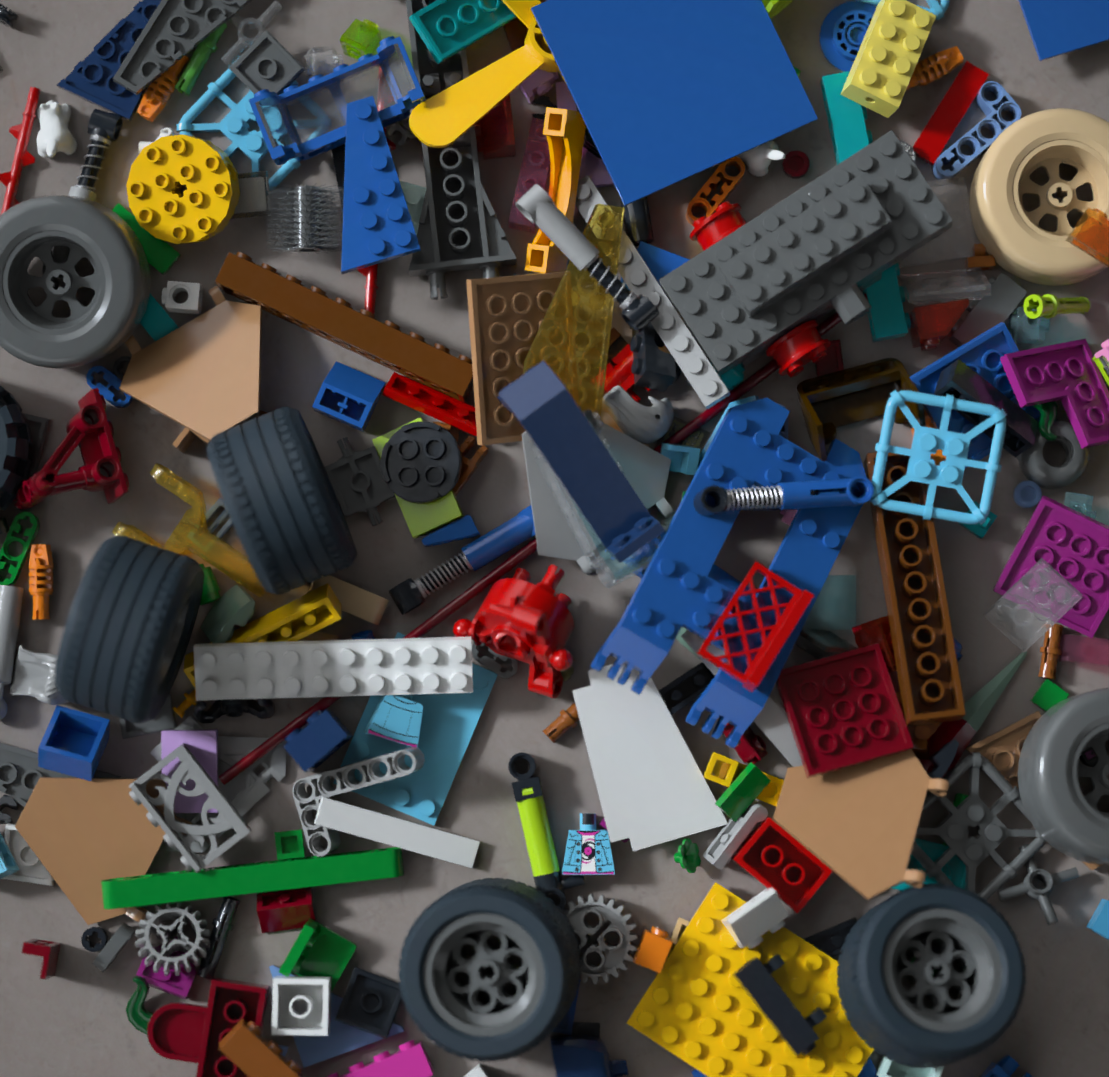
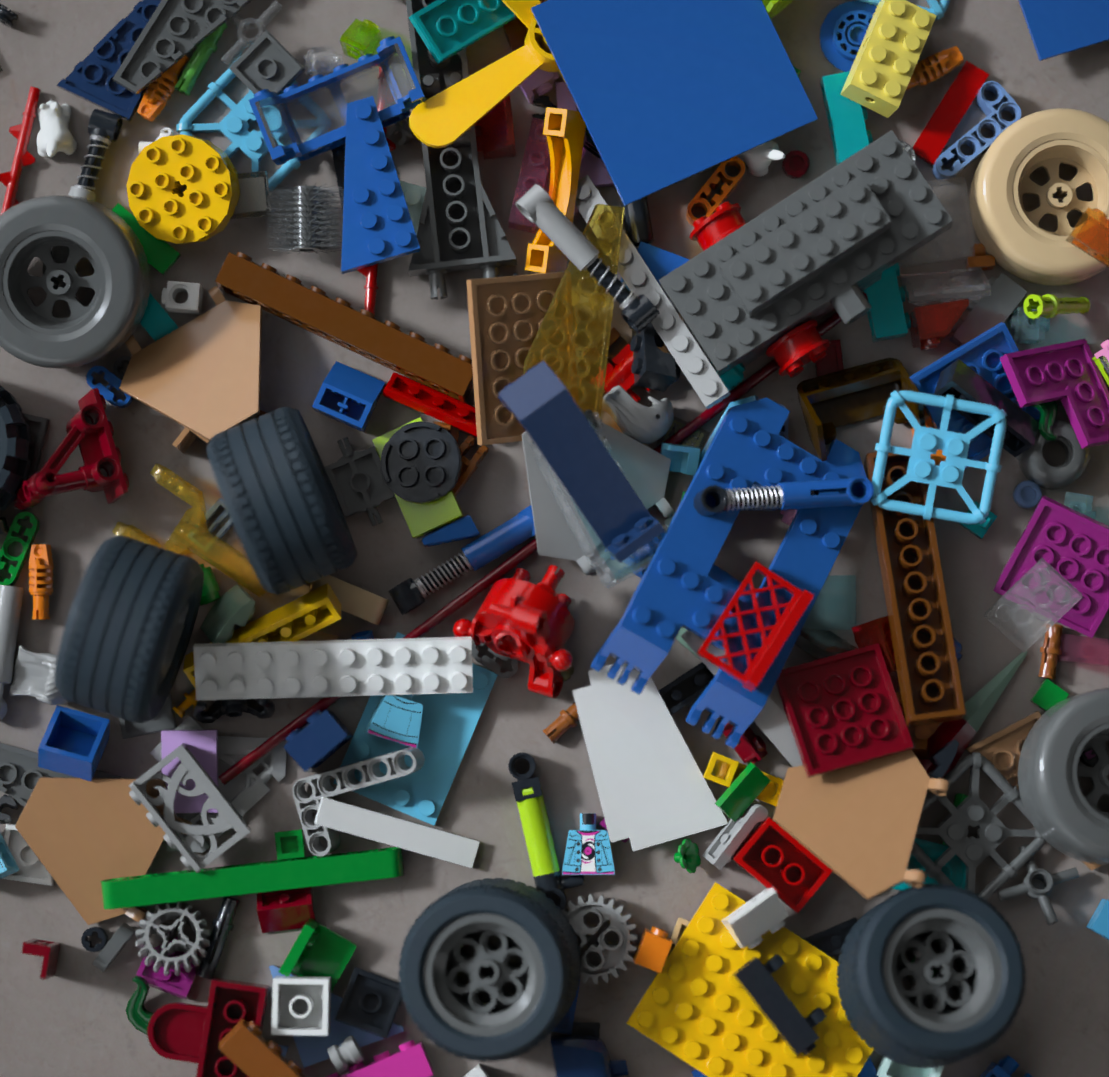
none -> light grey wheel [327,1035,365,1073]

